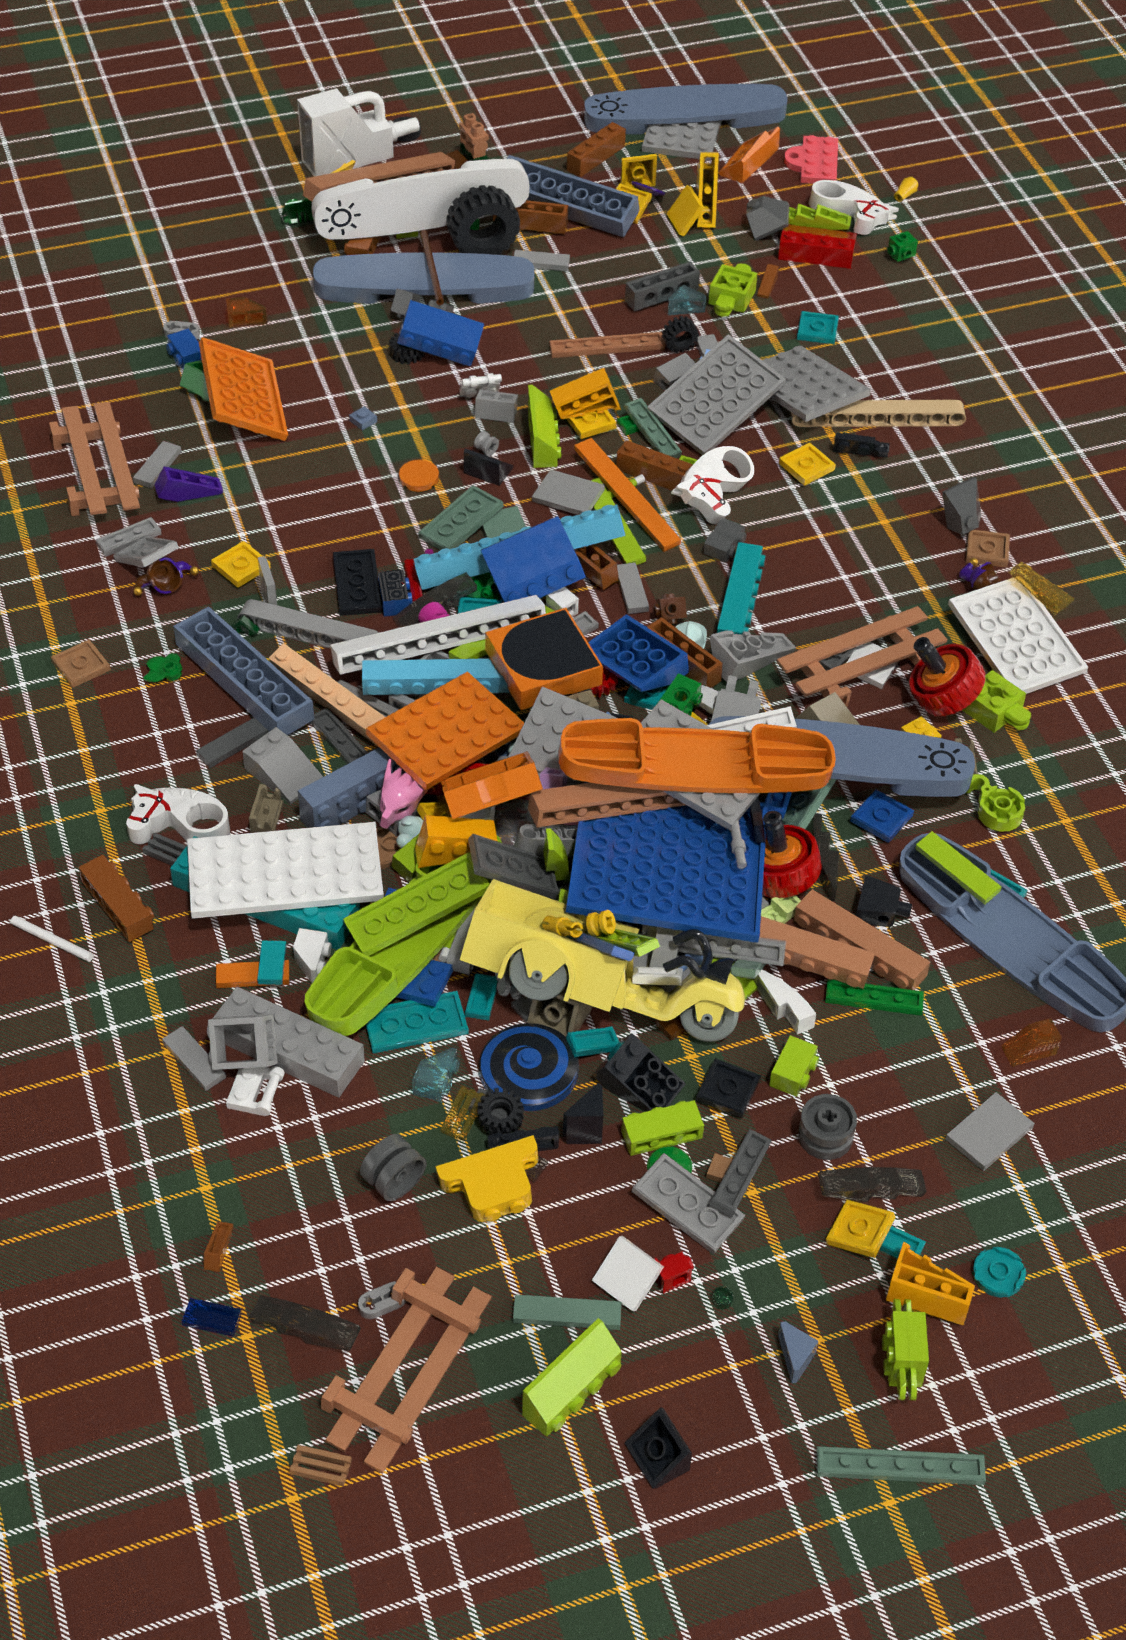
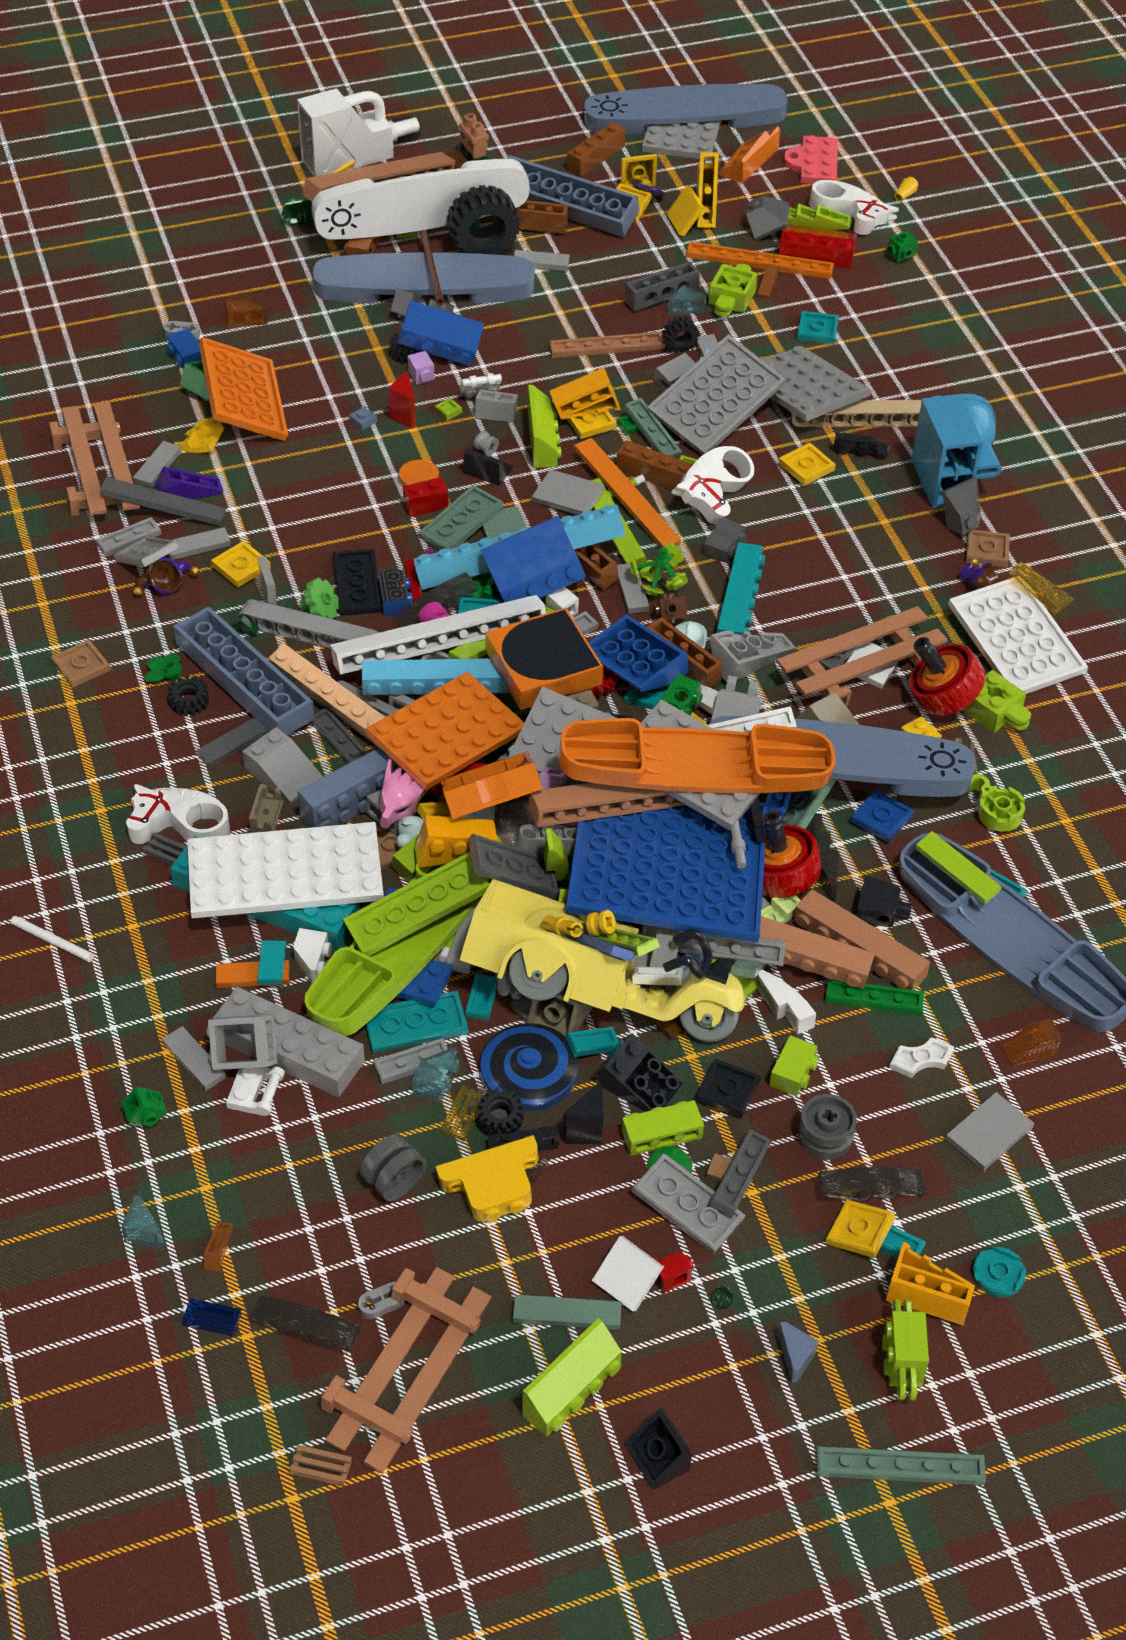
dark orange brick [78,855,154,942] -> none
none -> dark grey tile [100,477,226,526]
none -> green brick [121,1087,167,1127]
none -> clear light blue slope [121,1194,164,1248]
none -> light grey tile [168,527,231,560]
none -> black tyre [168,676,209,717]
none -> yellow slope [174,417,224,453]
none -> bright green plant [300,578,339,619]
none -> light grey tile [373,1038,452,1084]
none -> red slope [388,372,416,429]
none -> red brick [403,477,449,518]
none -> lavender brick [407,351,434,385]
none -> lime tile [435,398,462,421]
none -> lime plant [629,543,688,596]
none -> orange tile [686,242,834,279]
none -> white tile [889,1037,954,1078]
none -> dark azure piece [911,394,1002,508]

